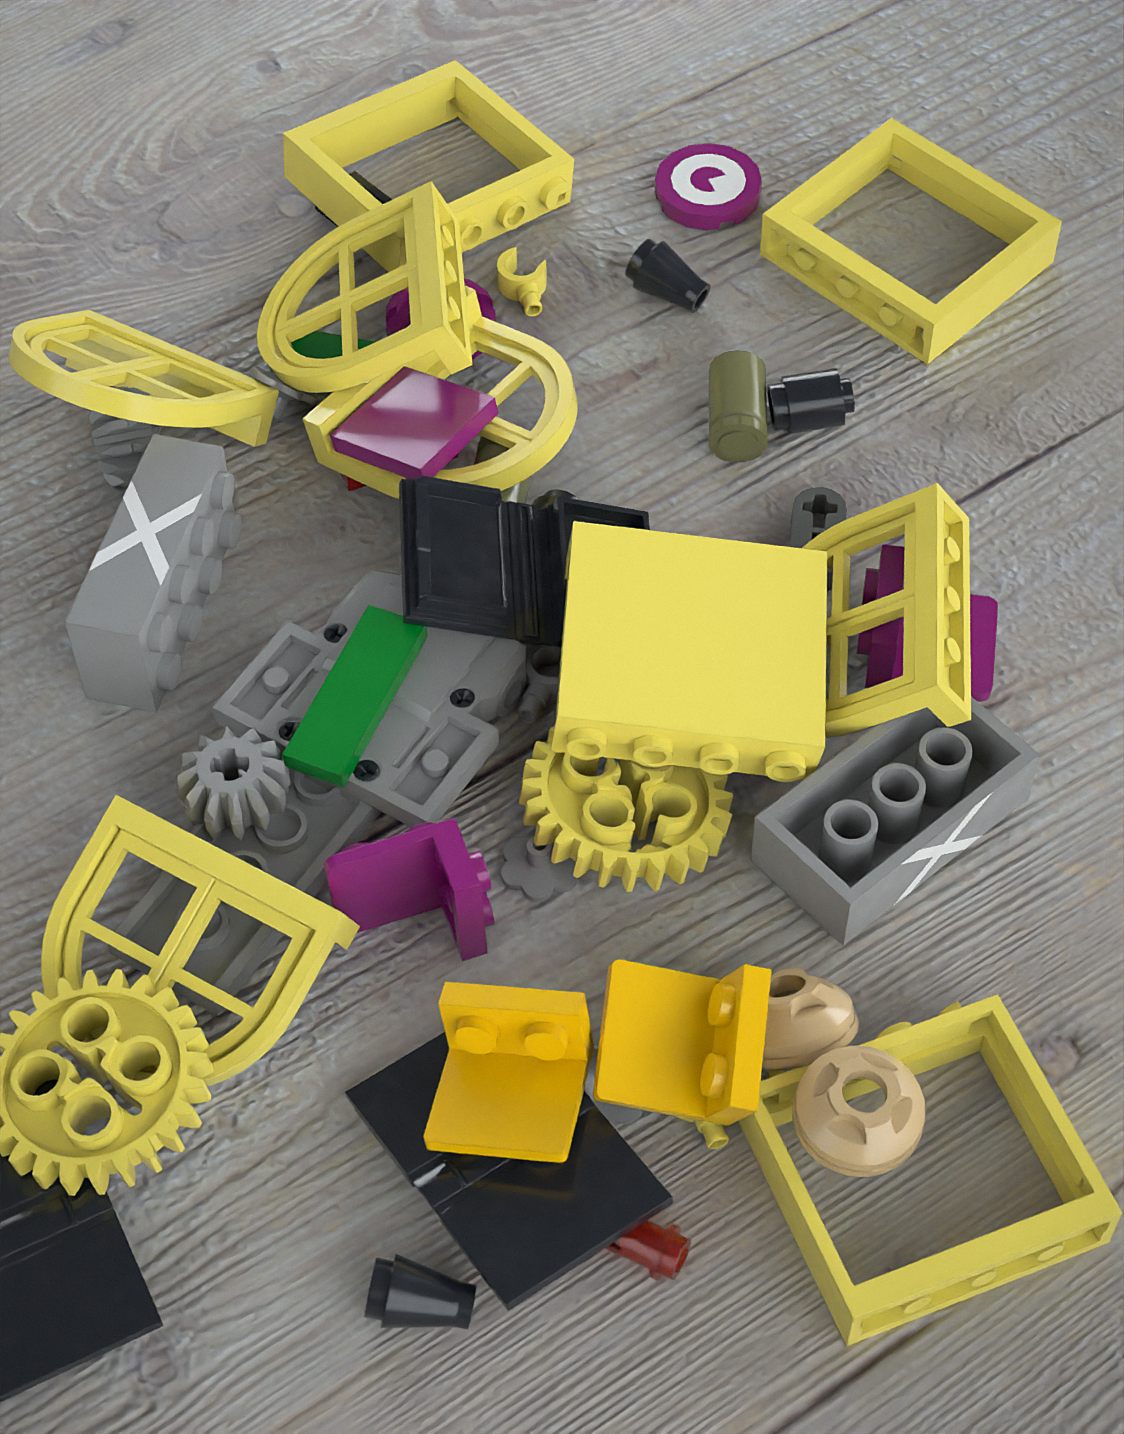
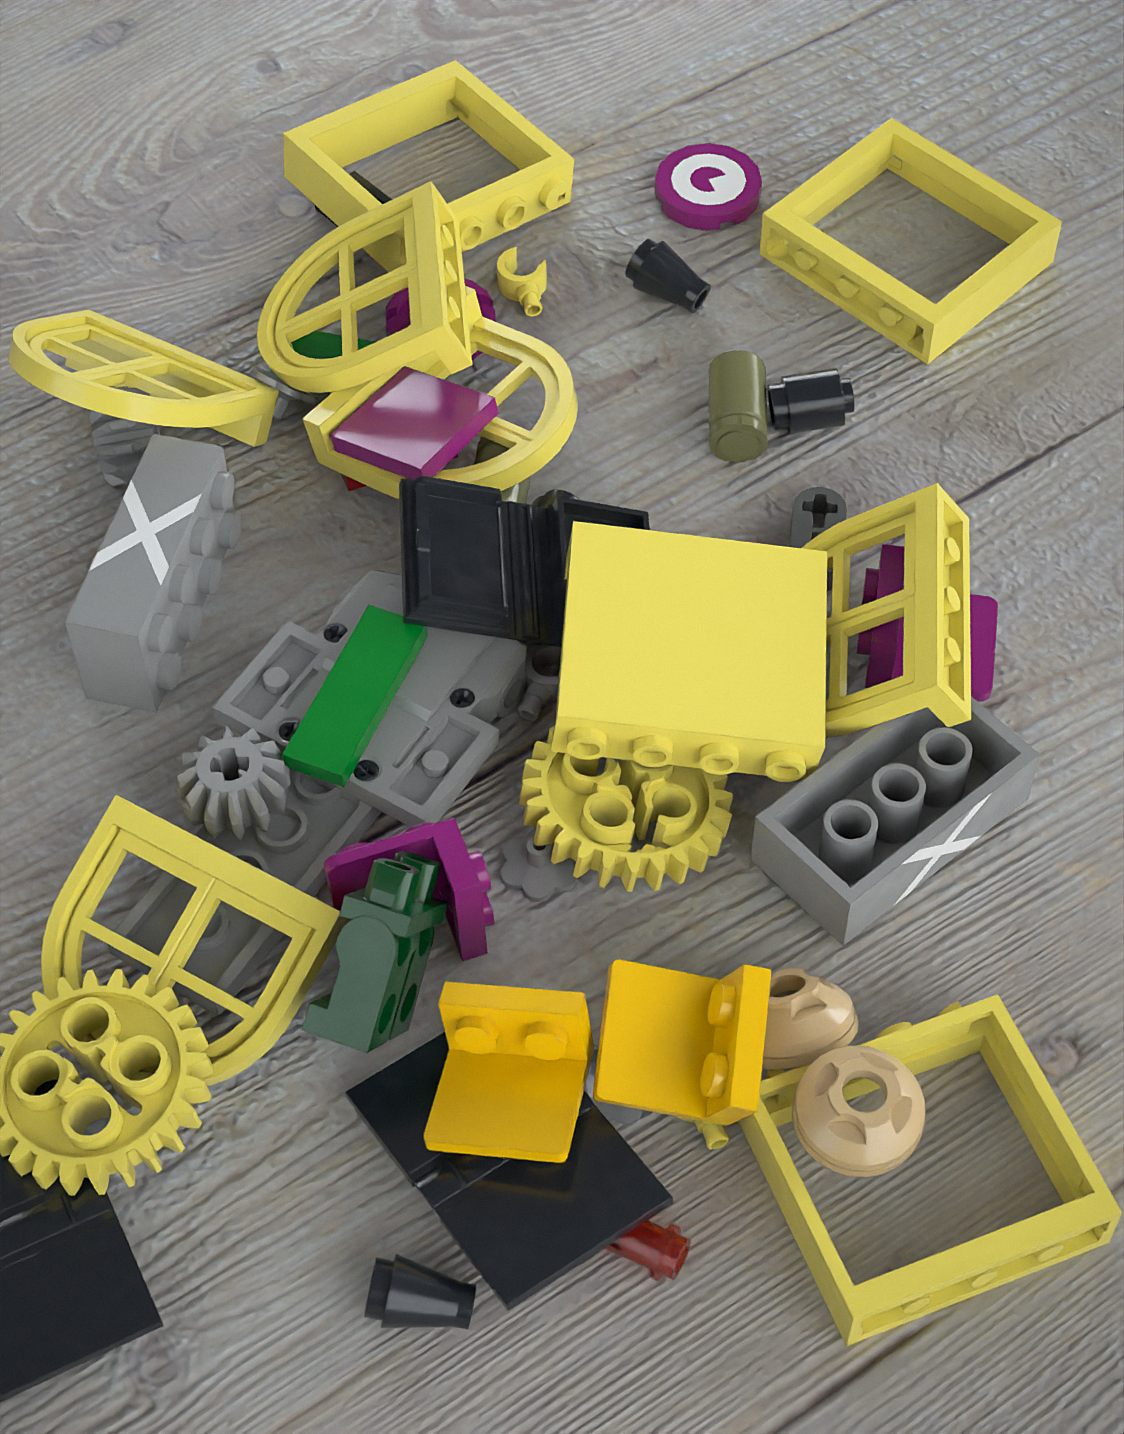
none -> dark green hips [302,851,448,1053]

